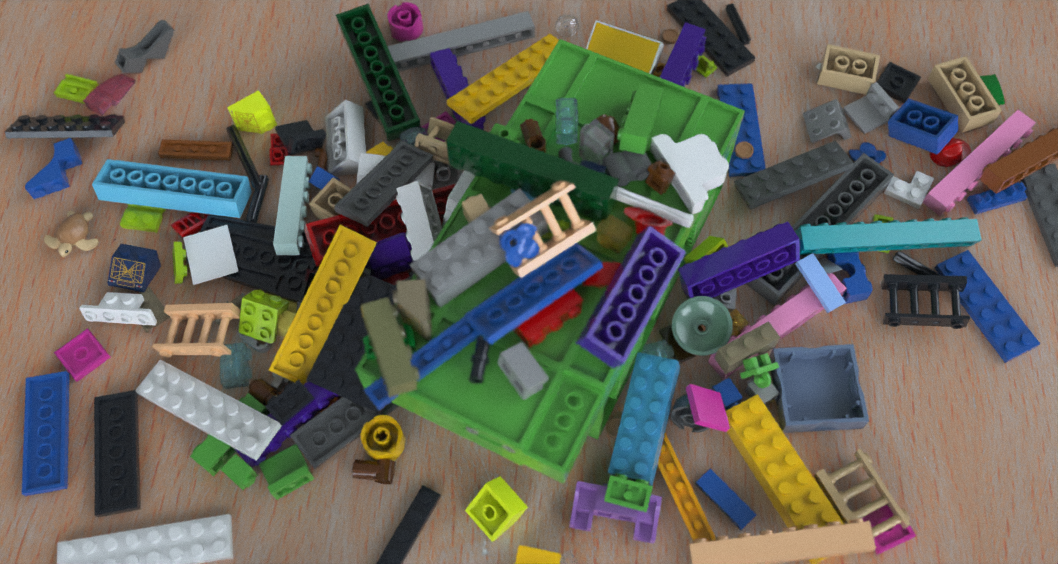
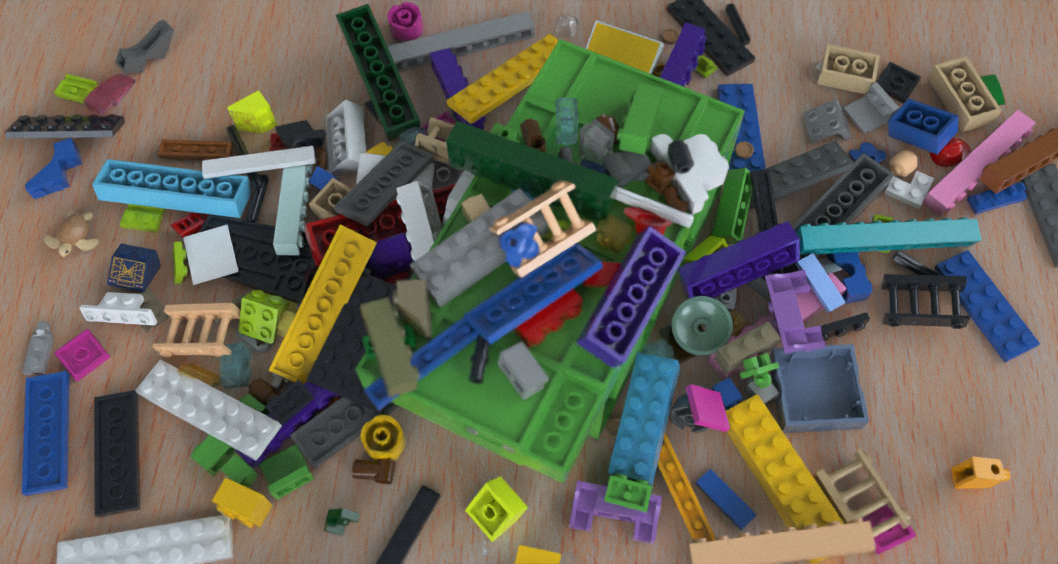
none -> light grey hinge [22,322,54,375]
none -> clear yellow tile [178,363,224,387]
none -> white tile [202,146,316,179]
none -> yellow brick [212,478,273,528]
none -> dark green bracket [324,508,360,536]
none -> reddish brown arm [664,185,689,212]
none -> black brick [667,140,694,174]
none -> bright green brick [712,168,753,245]
none -> black tile [750,169,778,232]
none -> medium lavender bracket [765,270,826,354]
none -> black plate [821,312,870,341]
none -> light nougat head [889,150,918,177]
none -> light orange torso [951,457,1010,489]

